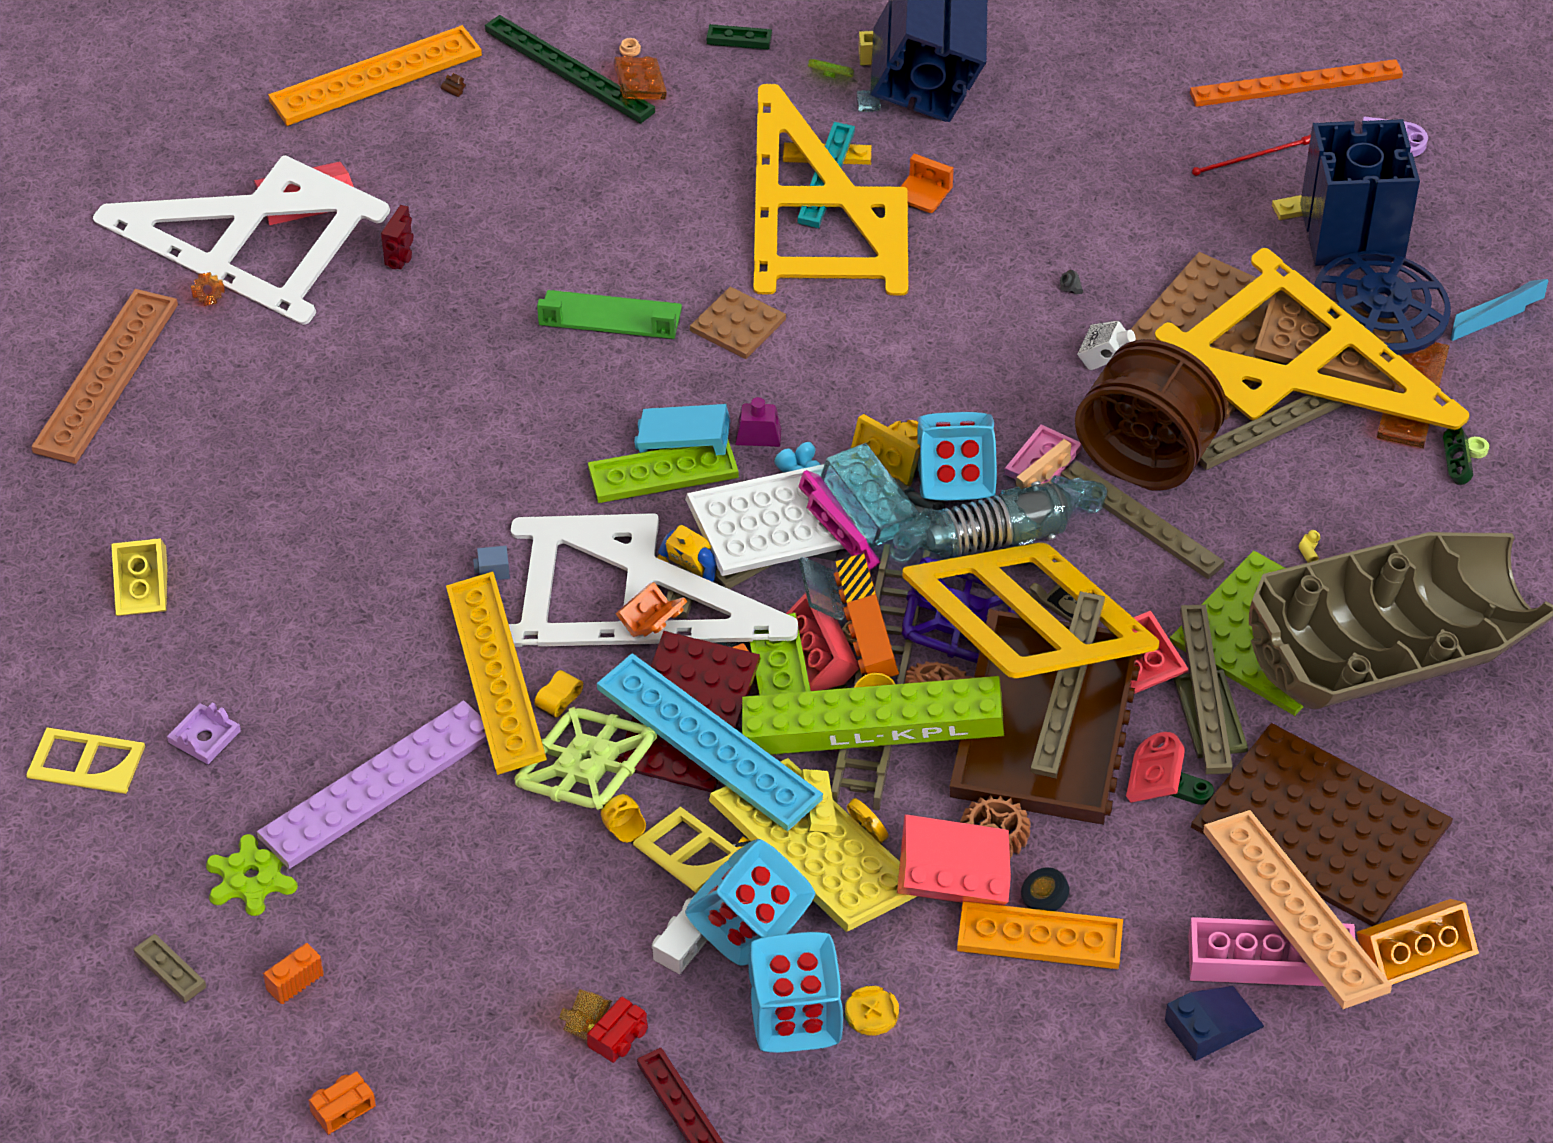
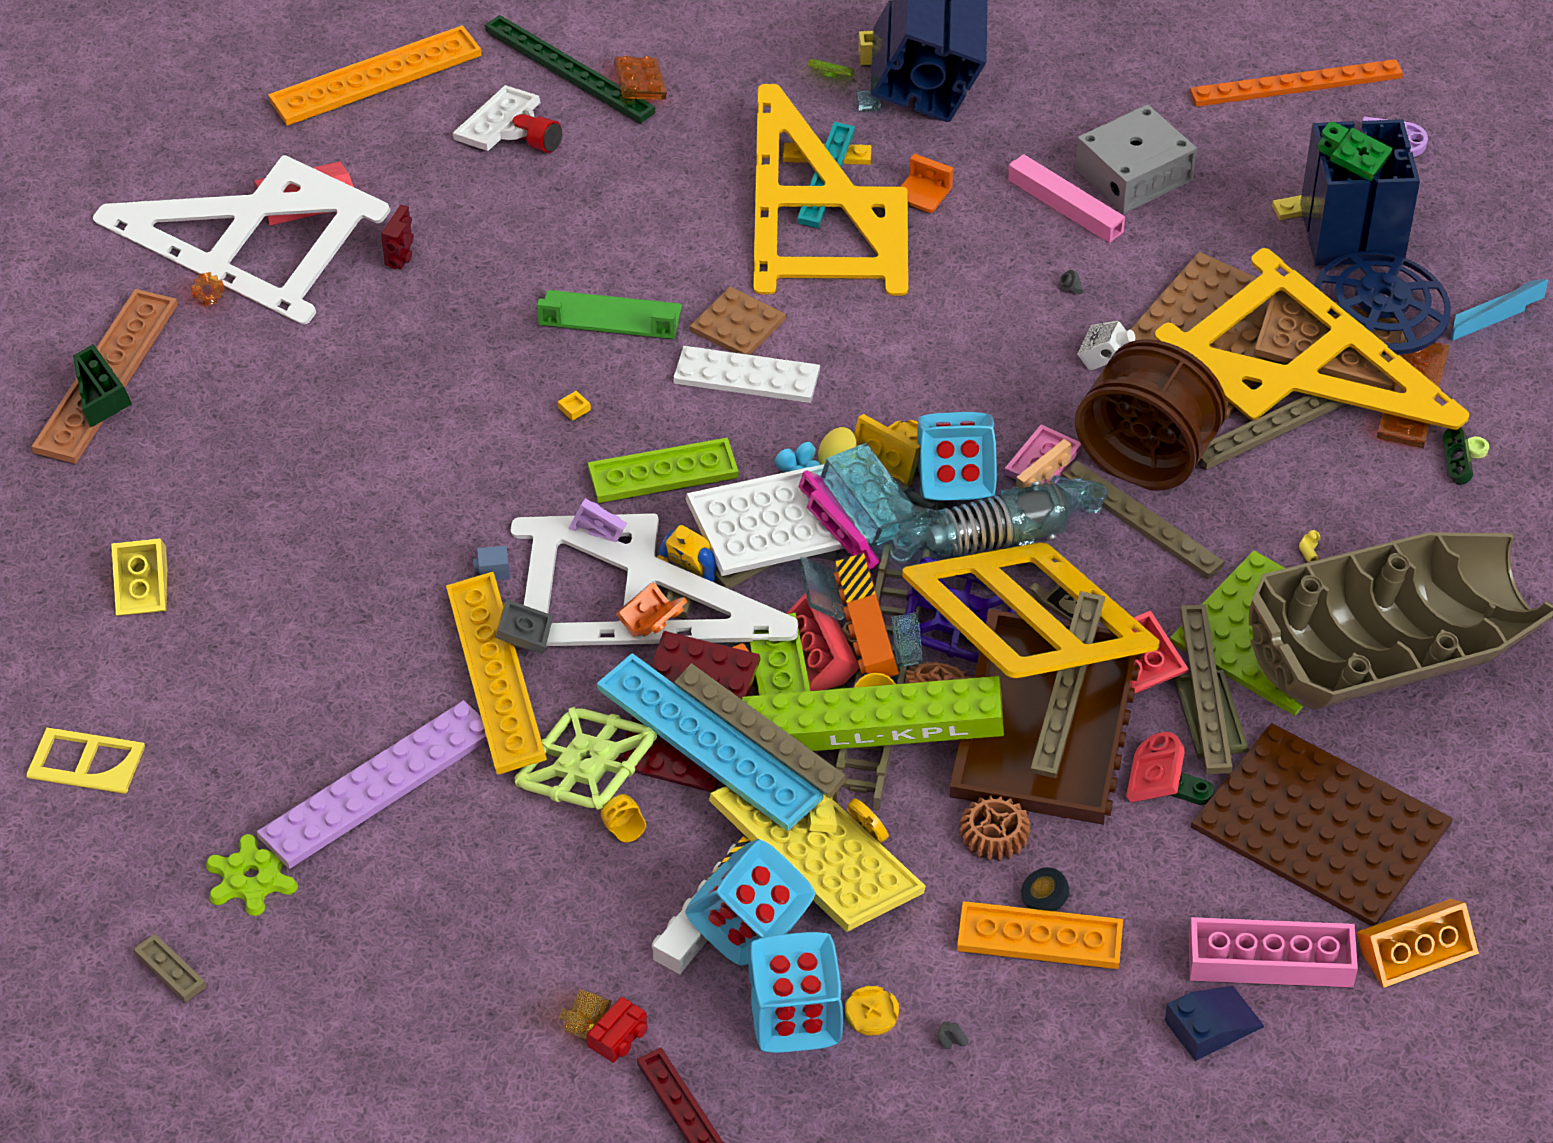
lavender piece [167,702,241,764] -> none
orange brick [263,943,324,1004] -> none
orange brick [308,1071,376,1135] -> none
reddish brown plate [441,73,466,97] -> none
yellow axle [534,670,583,718] -> none
light nougat plate [619,38,641,57] -> none
light yellow window [633,807,739,893] -> none
medium azure panel [635,404,731,455] -> none
dark green plate [706,24,772,50] -> none
magenta torso [735,397,781,447] -> none
coral slope [897,814,1011,906] -> none
red piece [1192,135,1311,176] -> none
light nougat plate [1203,810,1392,1009] -> none
none -> dark green wedge [73,344,132,427]
none -> white plate [453,85,562,153]
none -> dark grey plate [495,599,553,654]
none -> yellow plate [558,391,591,421]
none -> lavender wing [569,498,627,542]
none -> white plate [674,346,820,403]
none -> dark tan plate [675,663,847,798]
none -> light yellow dish [818,427,860,465]
none -> clear light blue plate [892,613,923,667]
none -> dark grey plate [937,1021,969,1049]
none -> bright pink brick [1008,154,1125,243]
none -> light grey gear [1075,104,1197,214]
none -> green plate [1317,122,1393,181]

